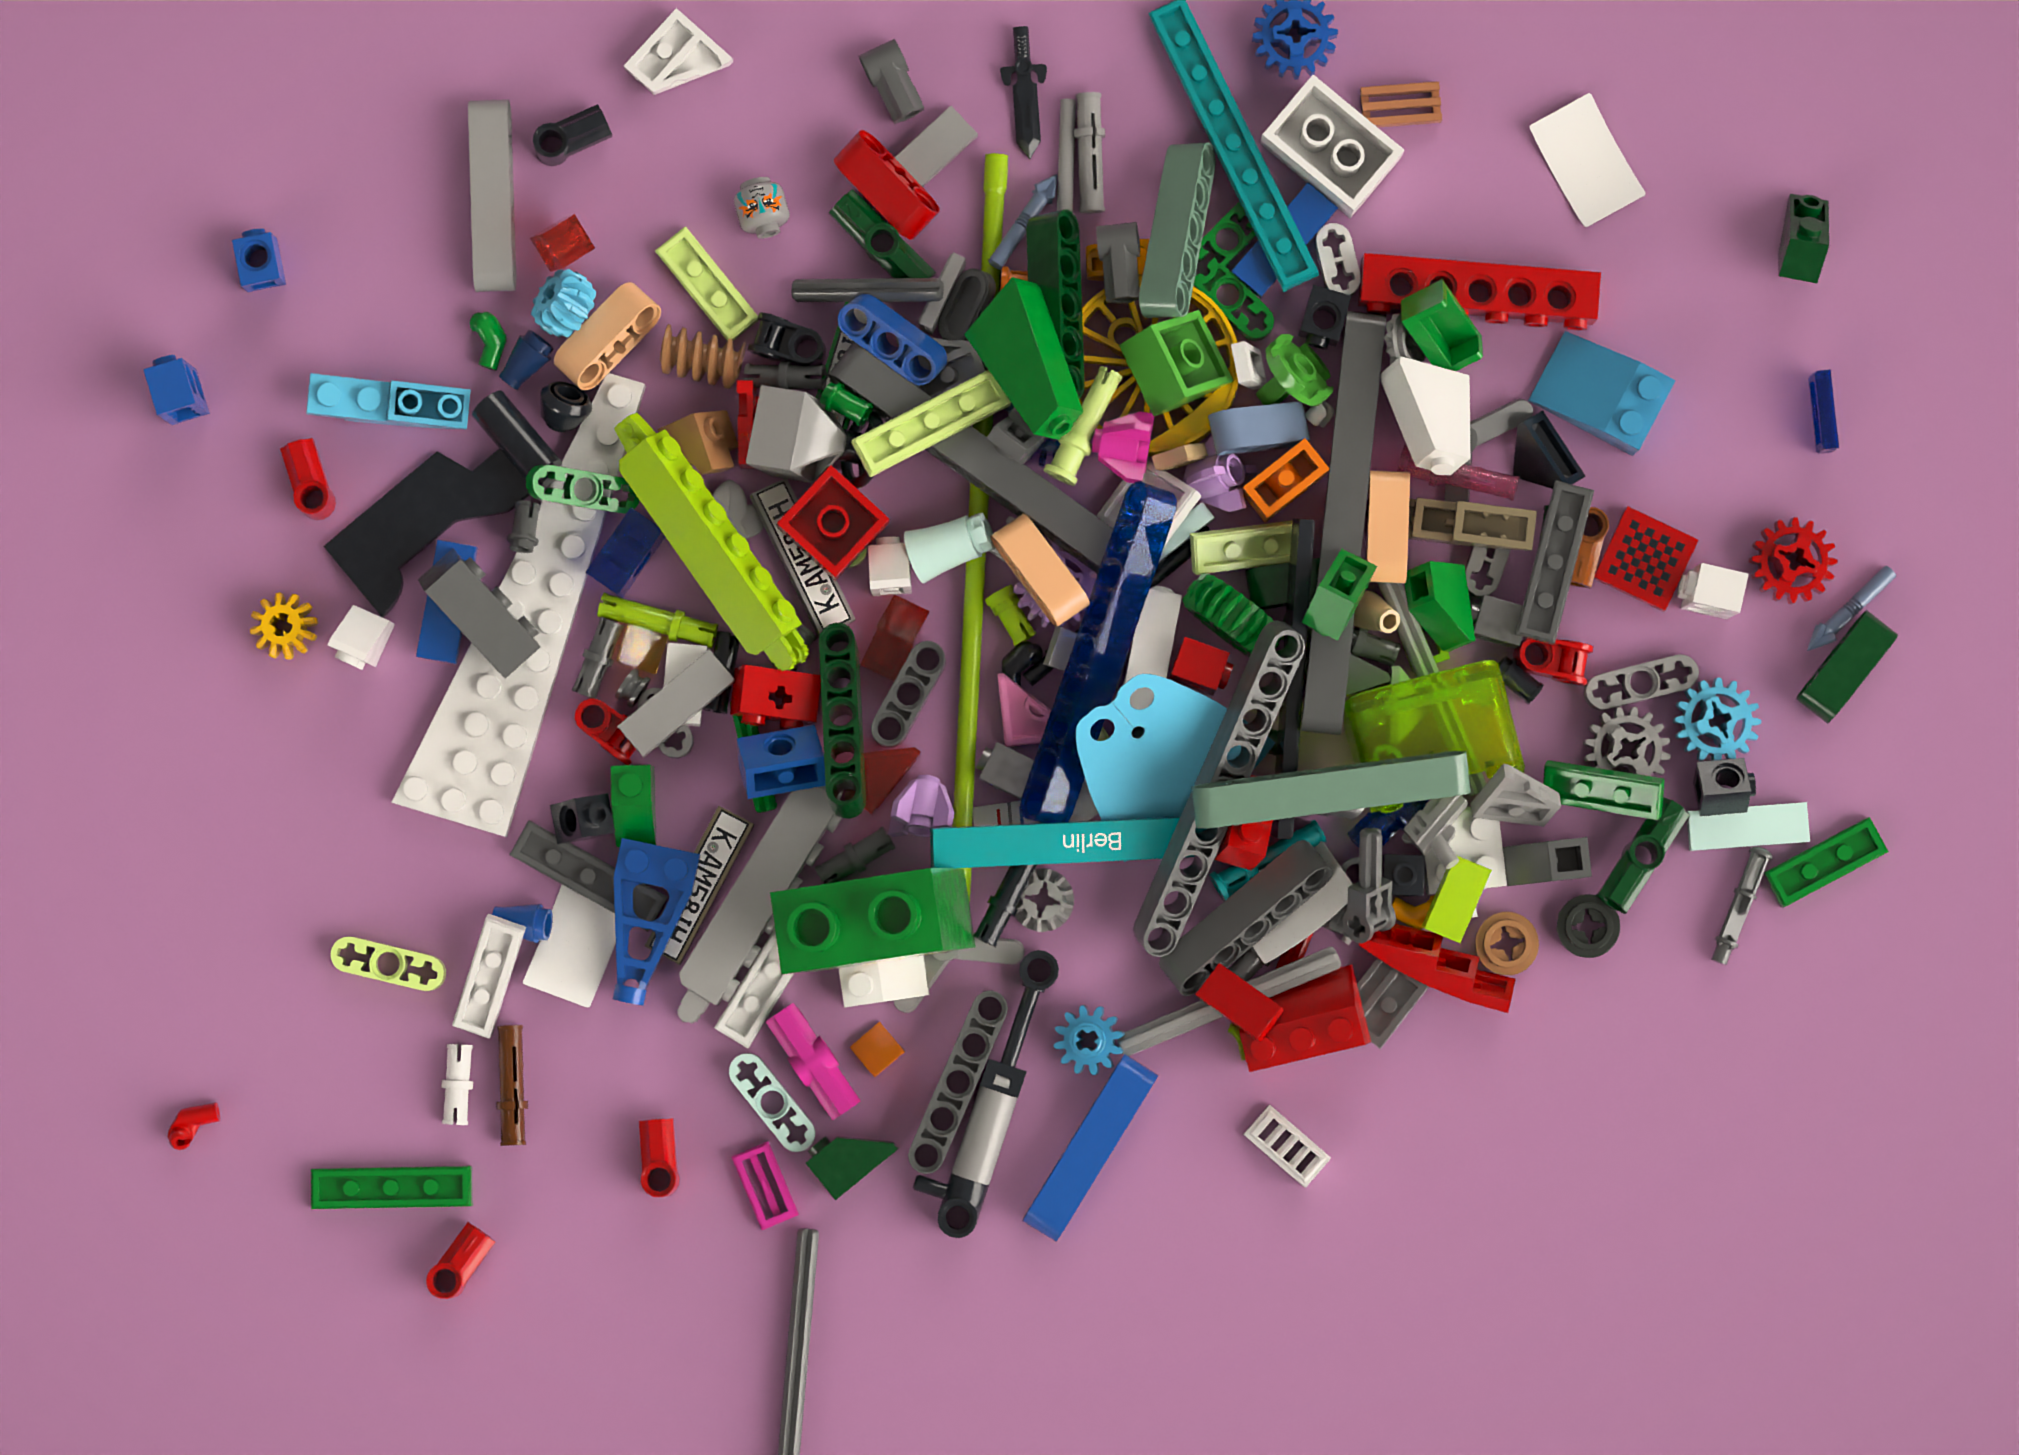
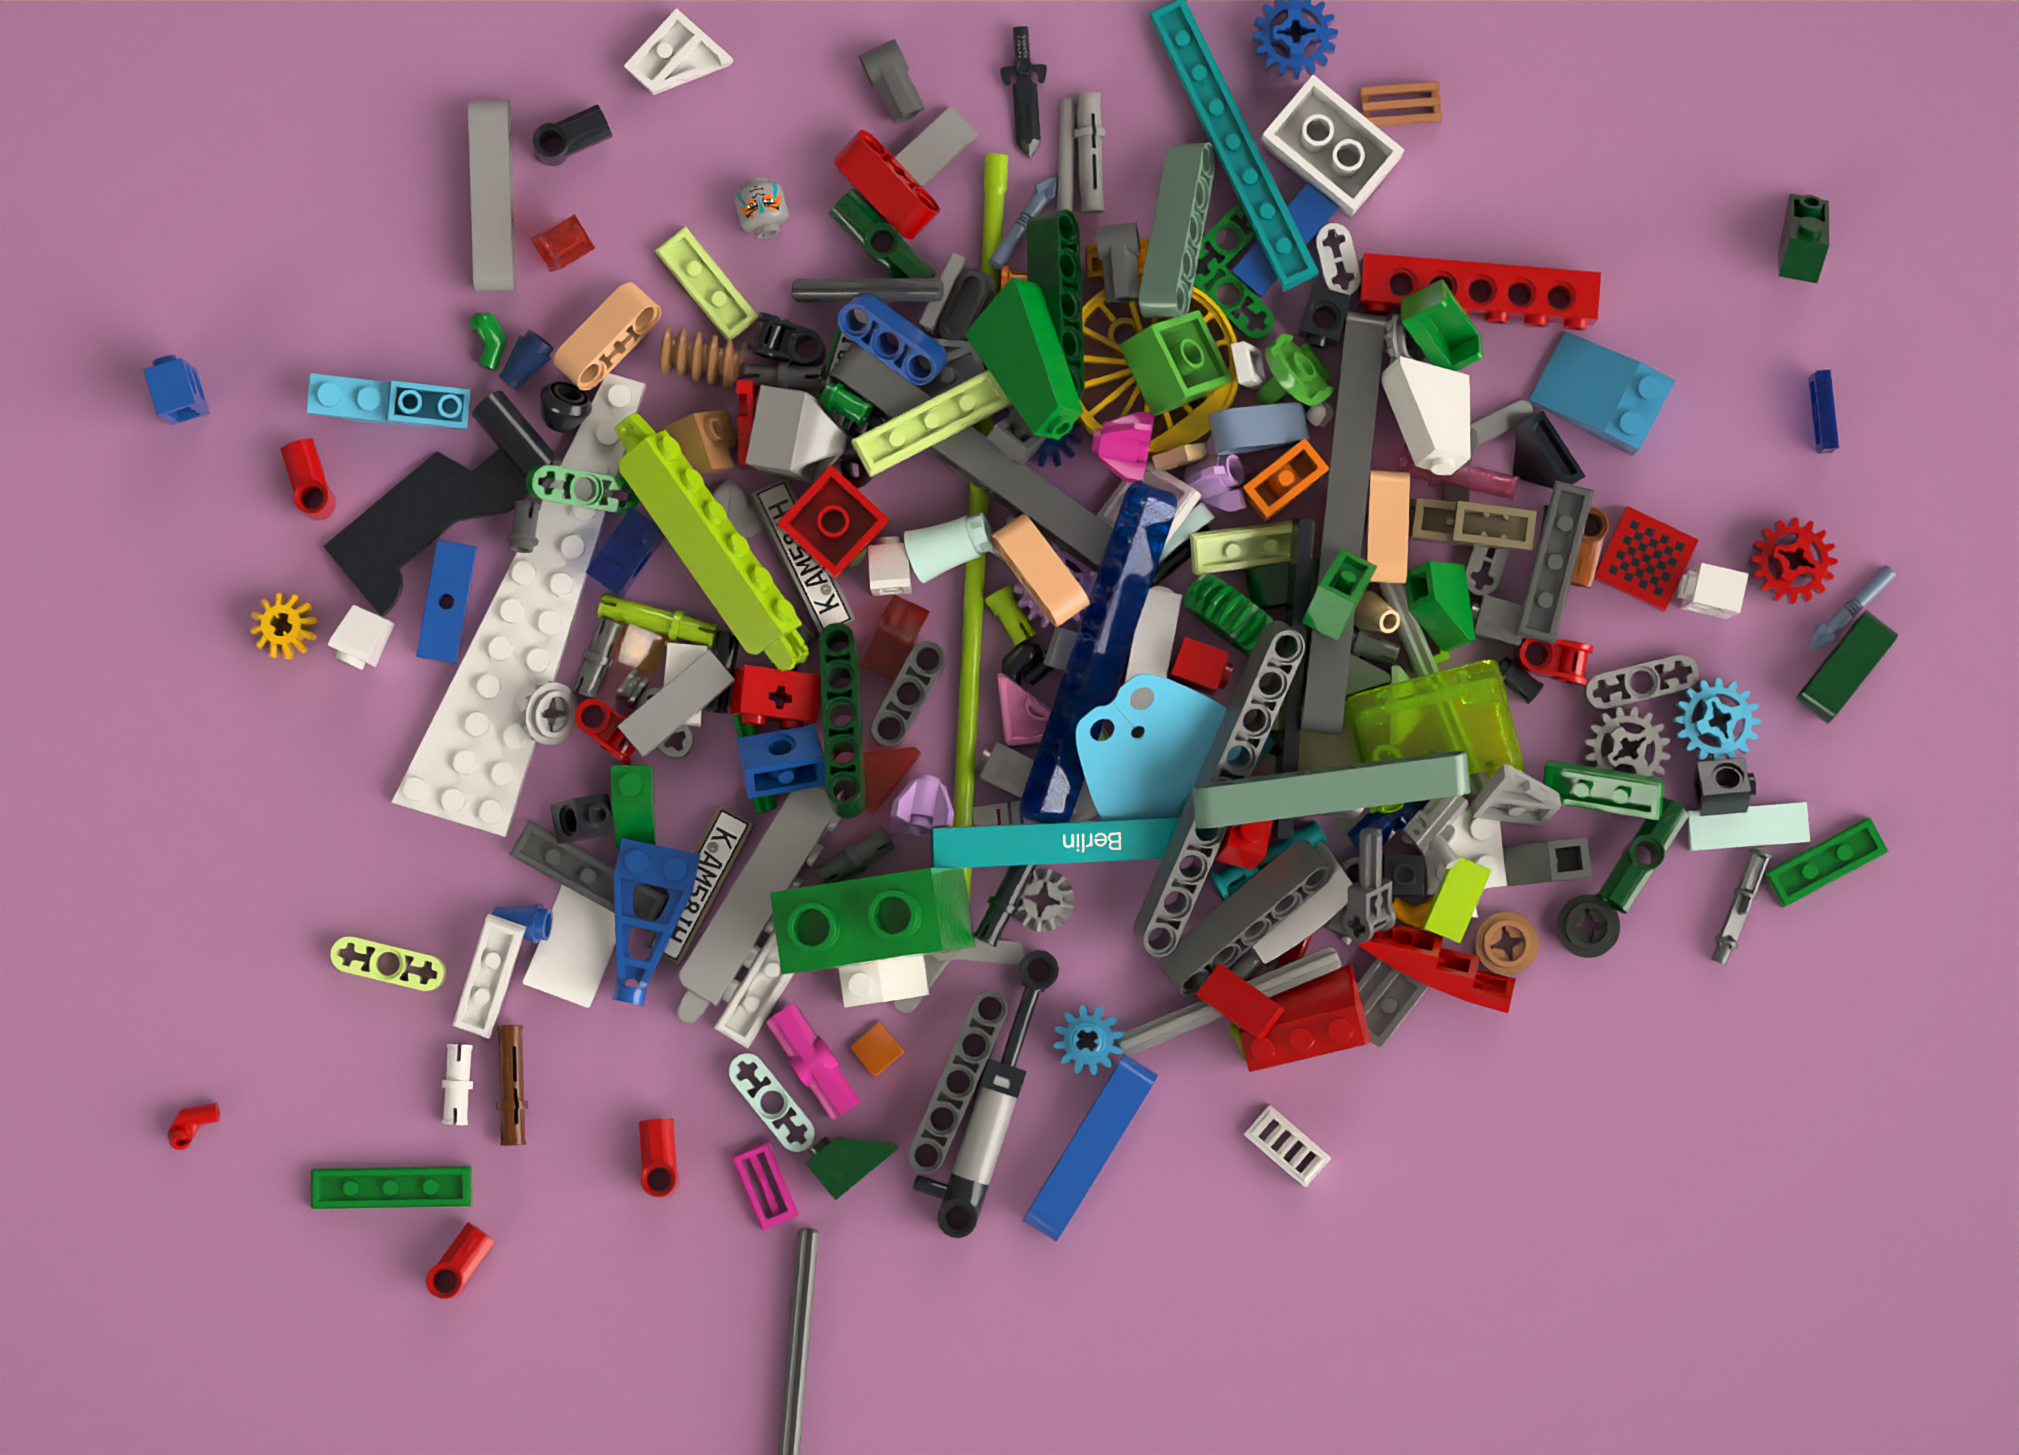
blue brick [232,229,286,292] -> none
dark grey wedge [418,548,541,679] -> none
medium azure gear [531,269,596,338] -> none
yellowish green pin [1043,366,1123,486] -> none
white sticker [1530,93,1646,227] -> none
none -> light grey gear [520,681,578,745]

